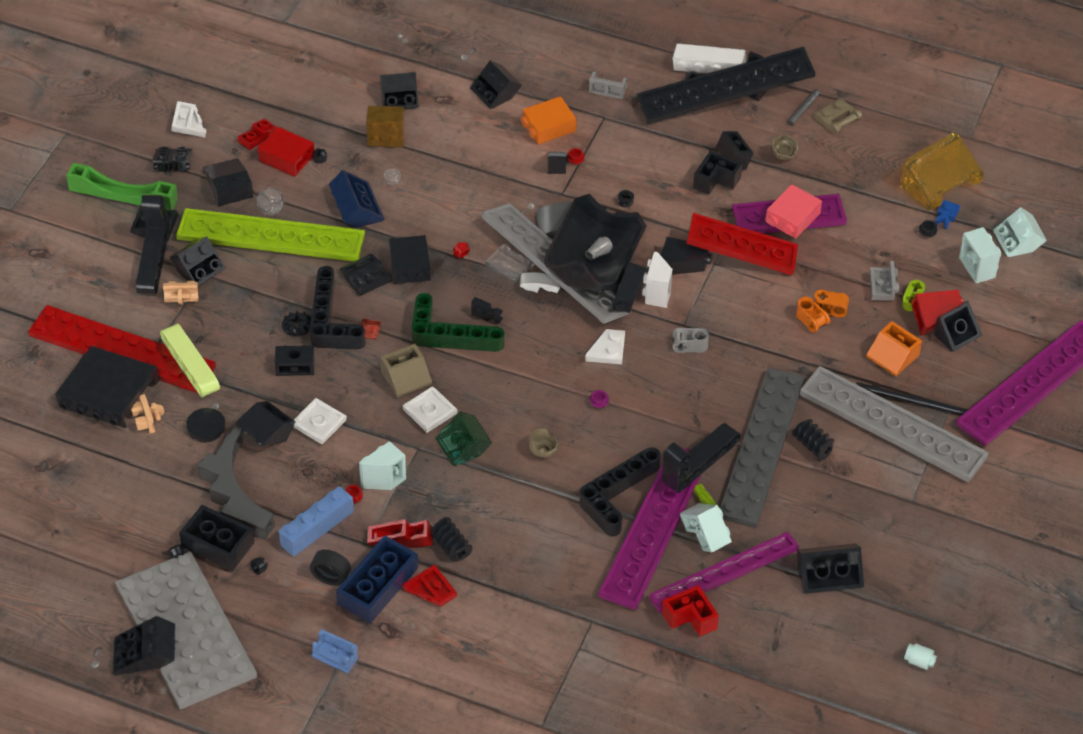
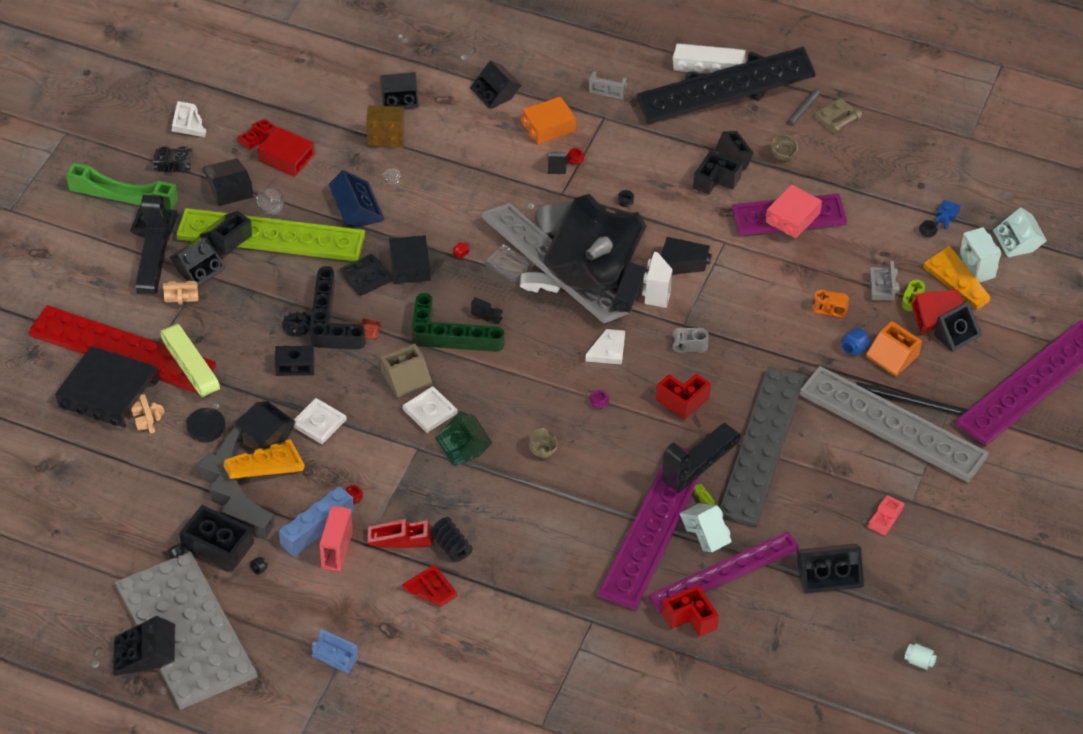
black tyre [310,549,351,586] -> none
black hinge [313,148,327,164] -> none
dark blue brick [336,535,418,624] -> none
light aqua slope [359,441,406,490] -> none
black beam [580,447,661,537] -> none
red plate [686,213,798,275] -> none
black piece [792,419,835,460] -> none
orange piece [796,297,830,333] -> none
clear yellow windscreen [900,133,984,211] -> none
none -> black slope [200,211,252,255]
none -> light orange wing [223,439,305,479]
none -> coral brick [320,506,353,572]
none -> red brick [655,373,711,420]
none -> blue head [841,328,870,356]
none -> coral slope [867,495,905,536]
none -> light orange wing [923,245,990,311]

